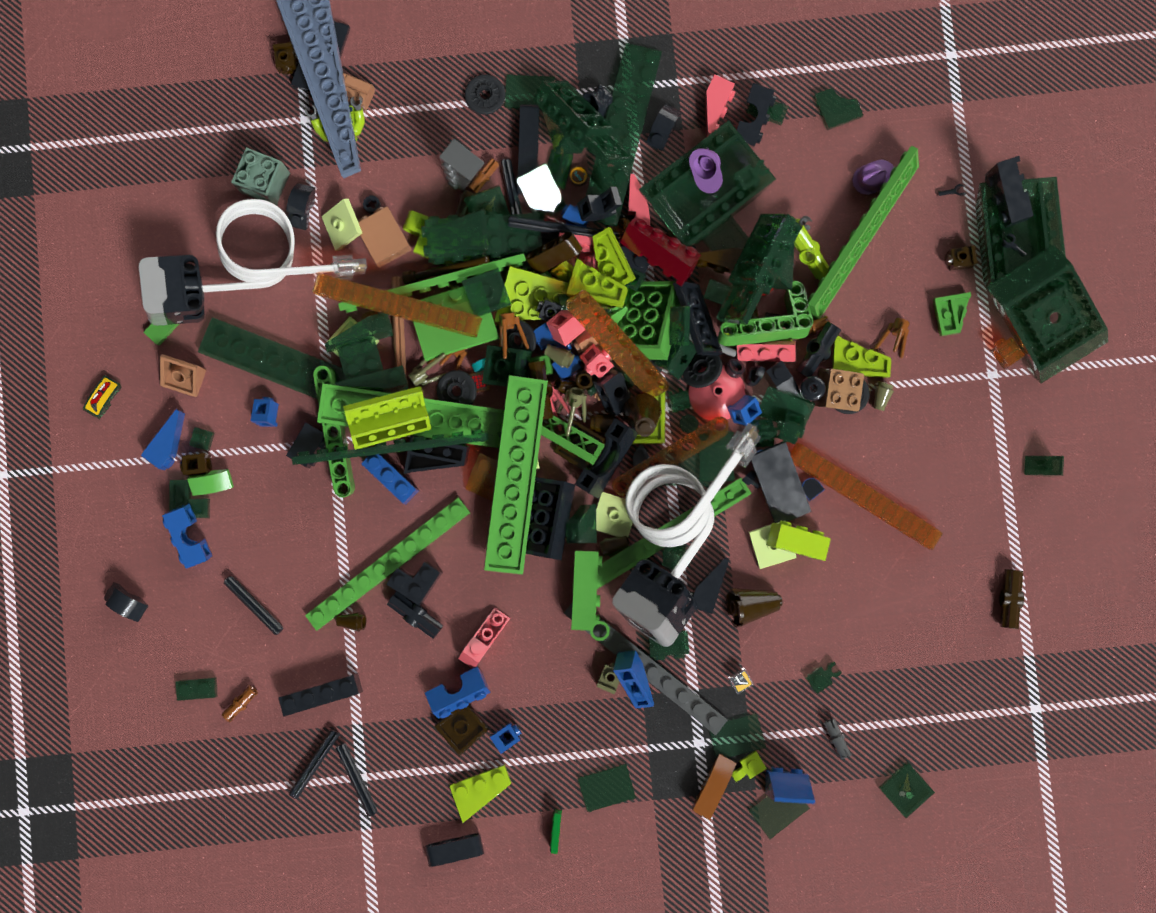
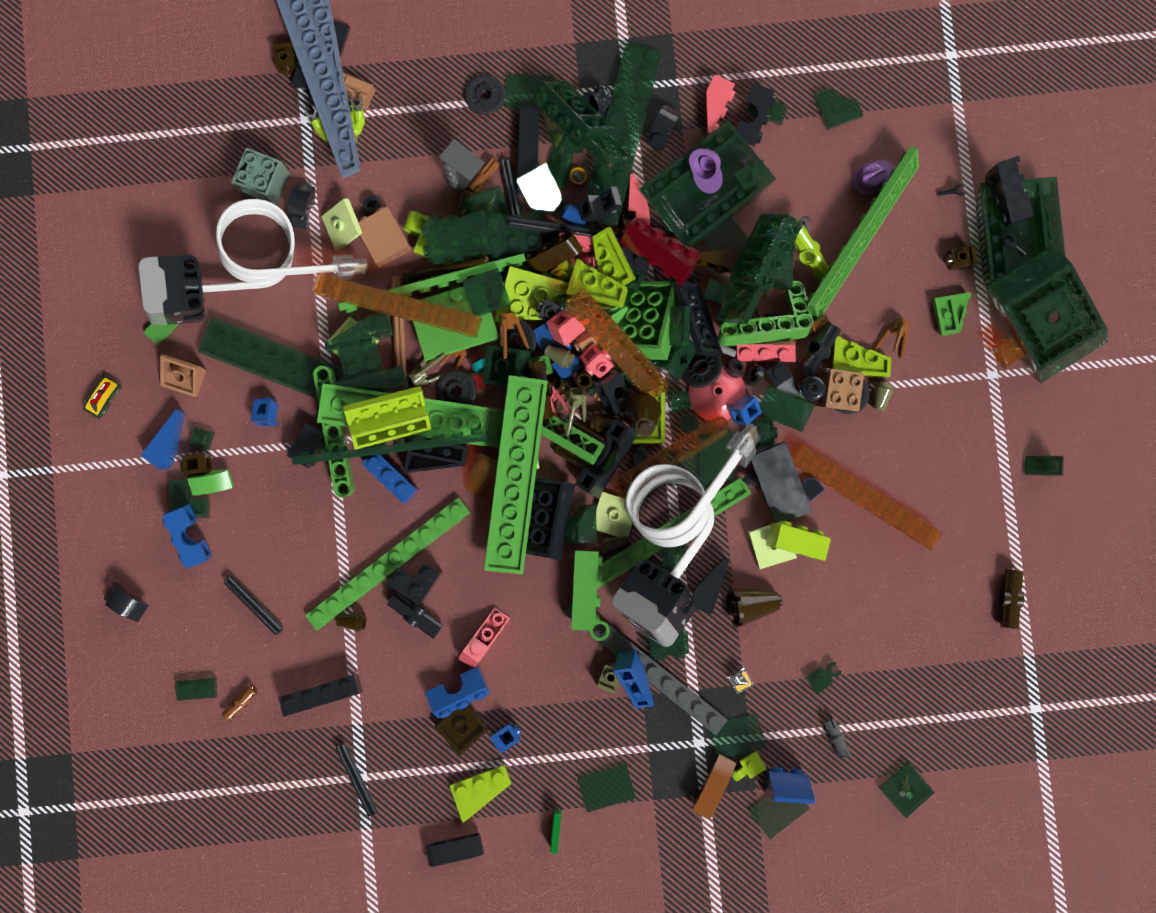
black axle [289,729,339,799] -> none
clear green brick [776,410,805,444] -> none

